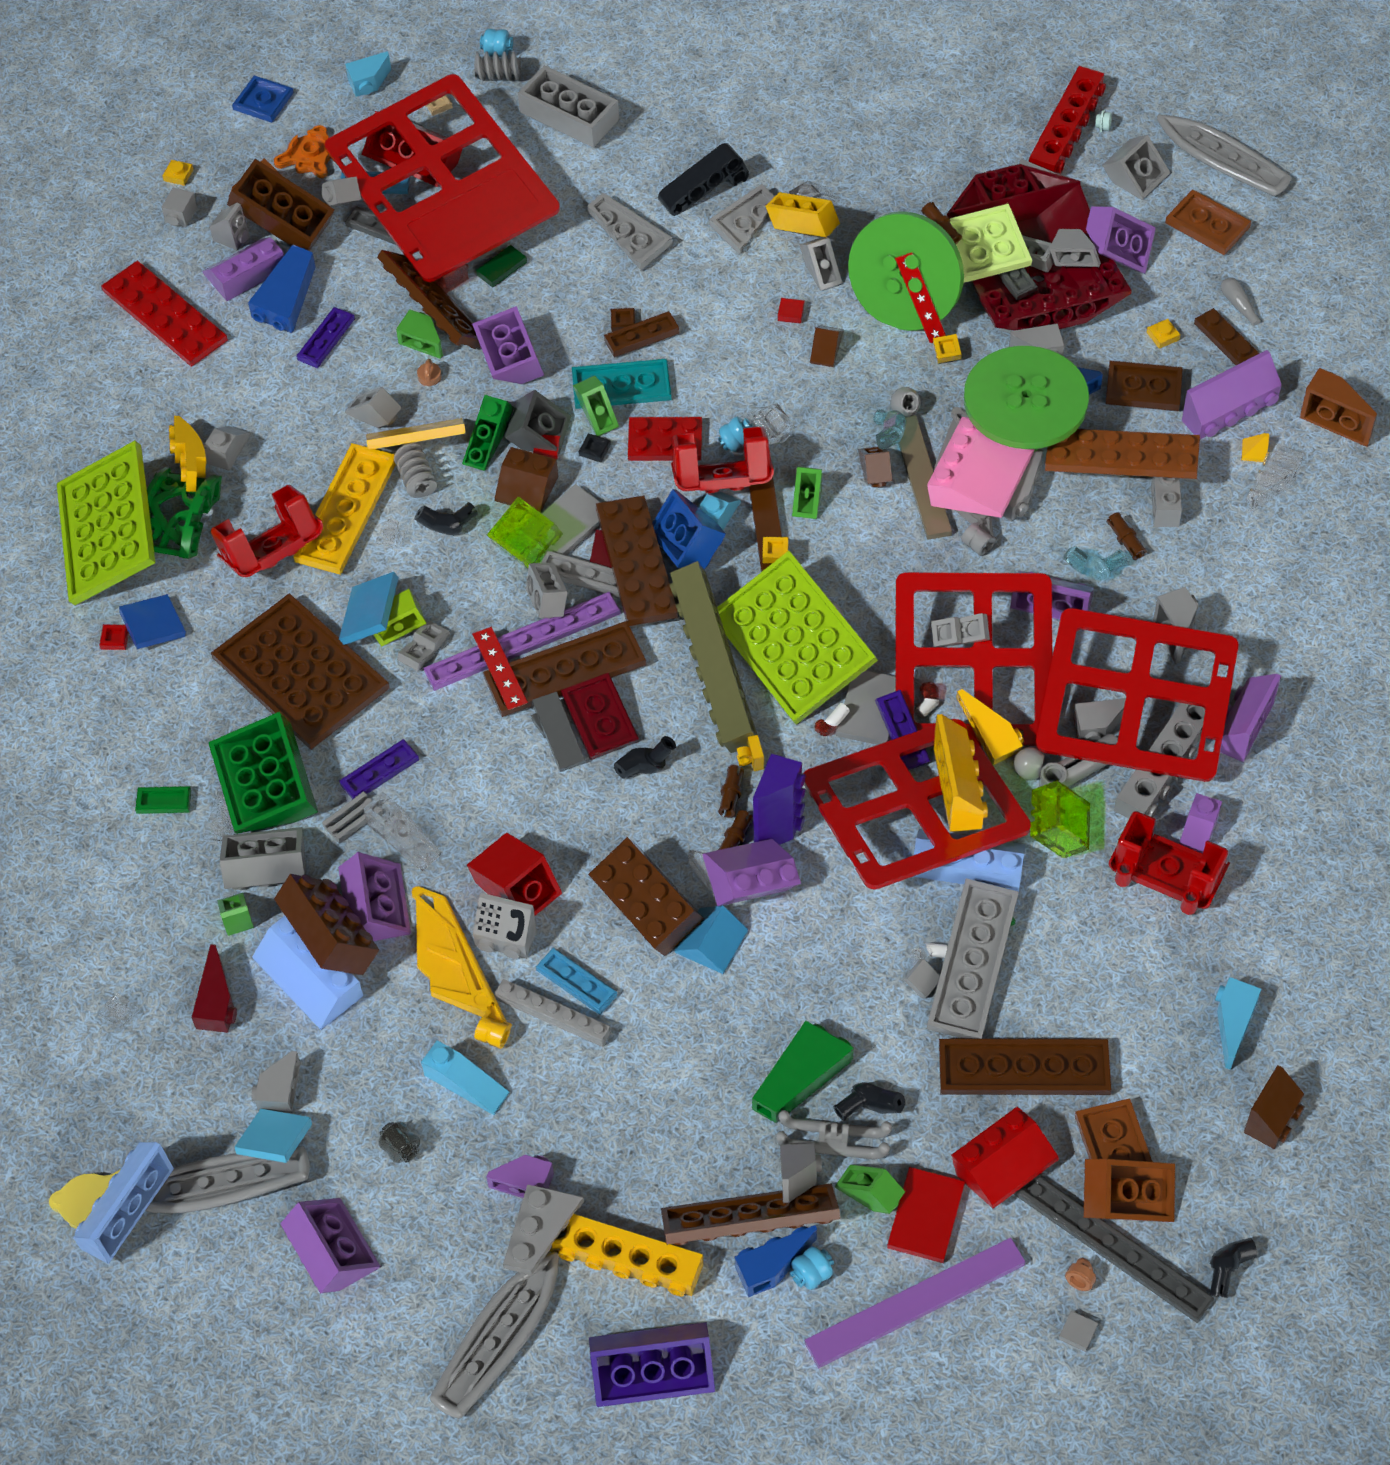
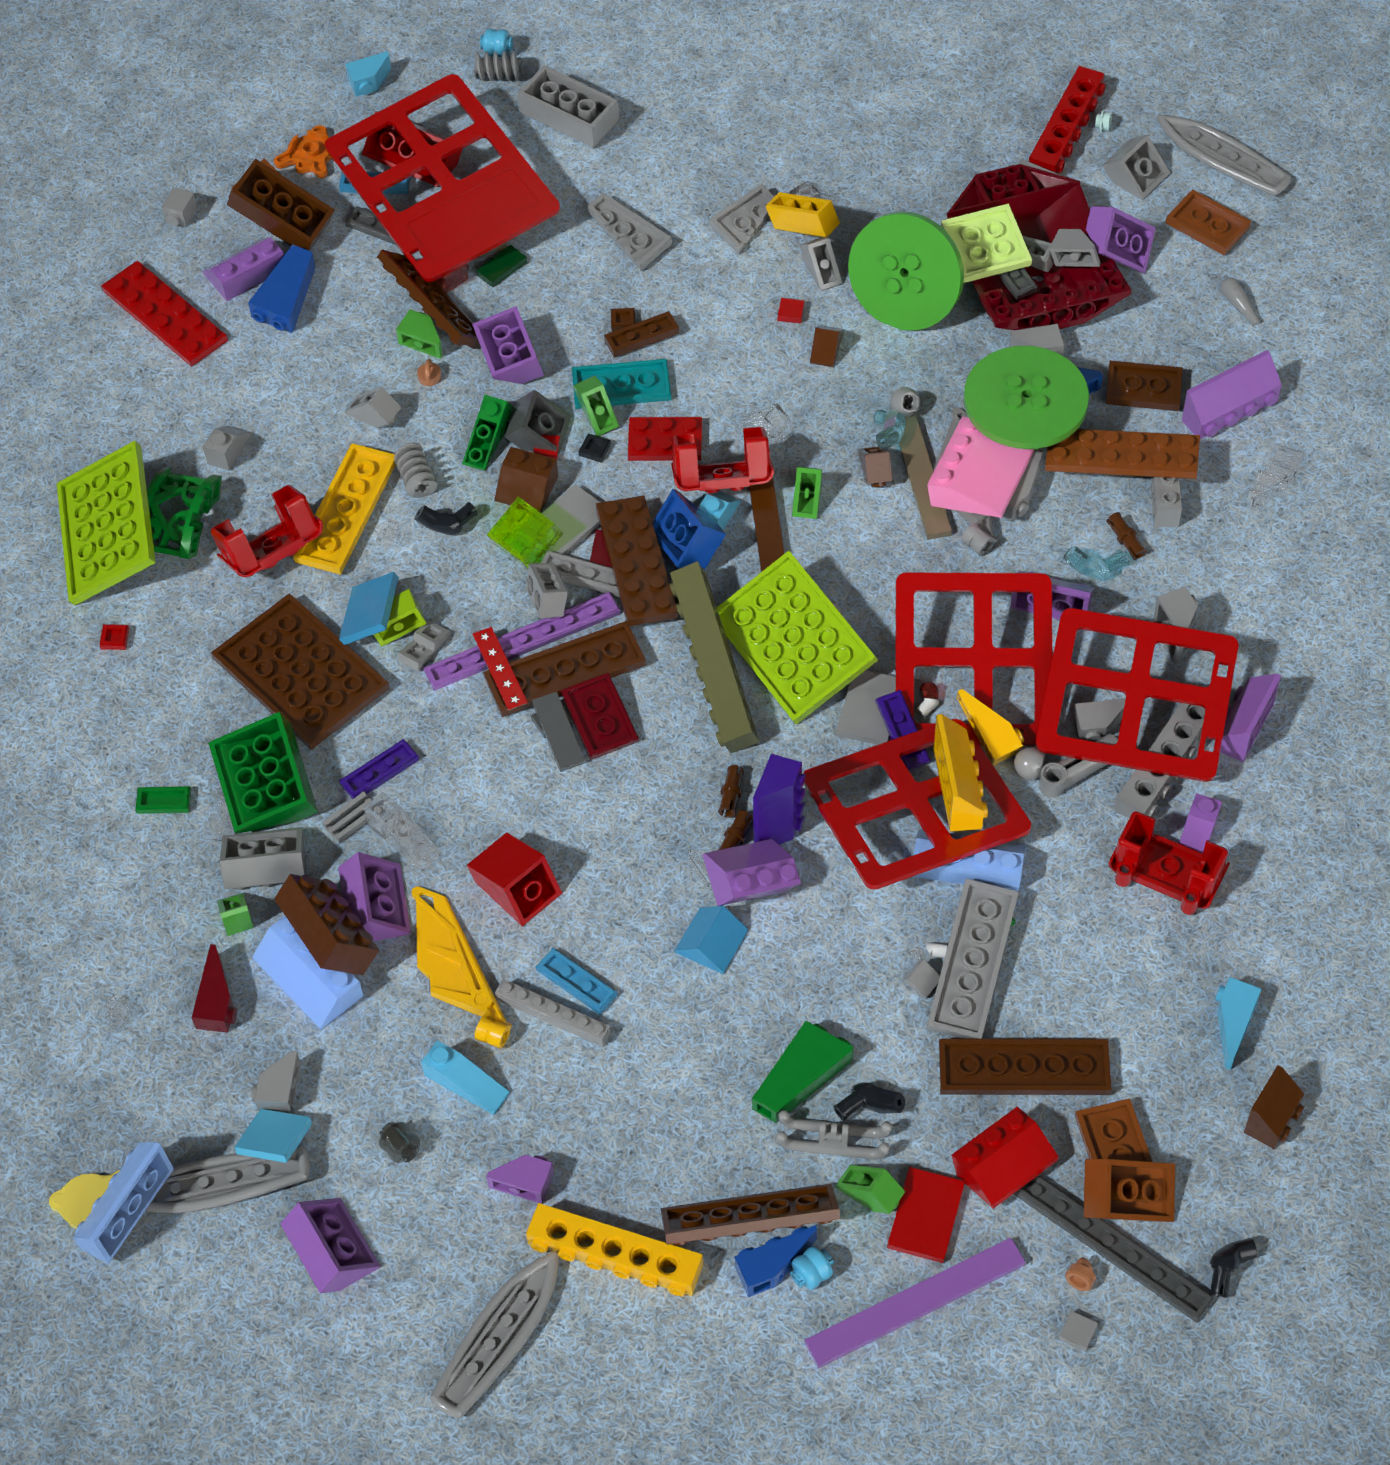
blue tile [119,594,186,649] -> none
yellow plate [162,160,194,186] -> none
yellow slope [169,416,206,492] -> none
light grey slope [209,203,249,250] -> none
blue tile [232,75,294,123] -> none
dark purple tile [296,307,355,369] -> none
light grey slope [321,177,361,207] -> none
yellow tile [366,418,465,450] -> none
tan tile [426,95,453,116] -> none
light grey slope [473,893,537,959] -> none
light grey wing [503,1185,584,1275] -> none
reddish brown brick [588,837,704,956] -> none
dark purple slope [589,1322,715,1407] -> none
black arm [614,736,676,779] -> none
black beam [658,143,749,216] -> none
medium azure piece [718,416,753,452] -> none
yellow tile [737,735,764,771] -> none
yellow plate [763,537,788,563] -> none
light grey slope [780,1143,822,1203] -> none
arm [814,703,850,736] -> none
red sticker [895,252,946,343] -> none
reddish brown pin [921,202,962,244] -> none
light grey slope [931,613,990,647] -> none
yellow plate [933,334,962,364] -> none
clear neon green piece [1030,780,1090,858] -> none
yellow plate [1147,319,1181,349] -> none
reddish brown plate [1194,308,1260,365] -> none
yellow slope [1241,433,1269,463] -> none
dark orange slope [1300,368,1377,447] -> none

